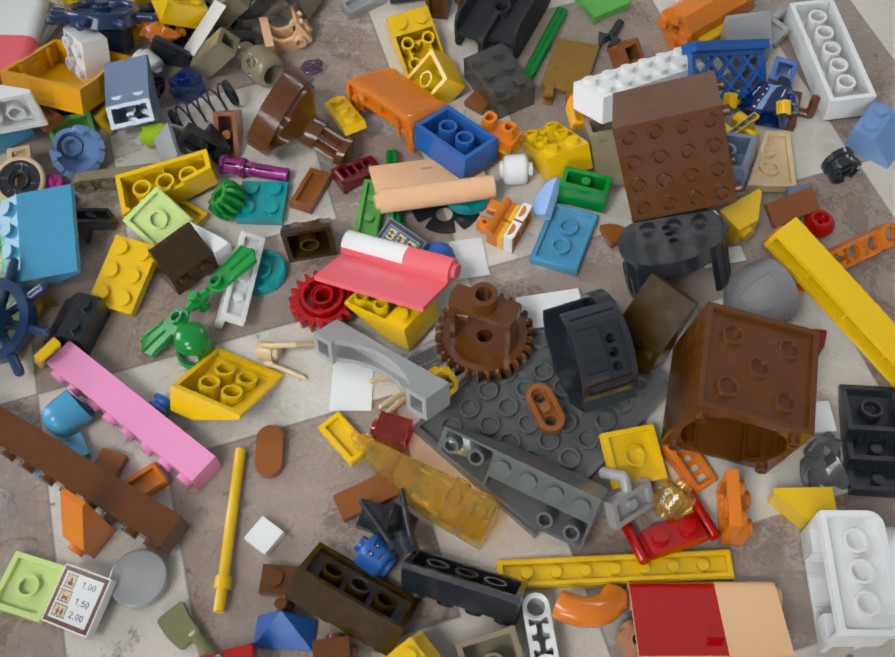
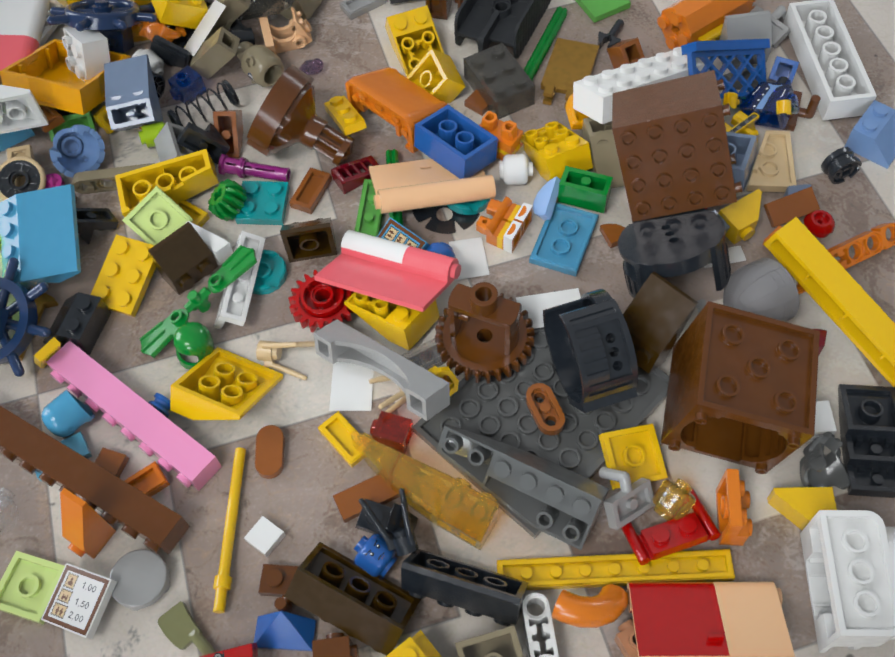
orange slope [660,445,718,494] -> none

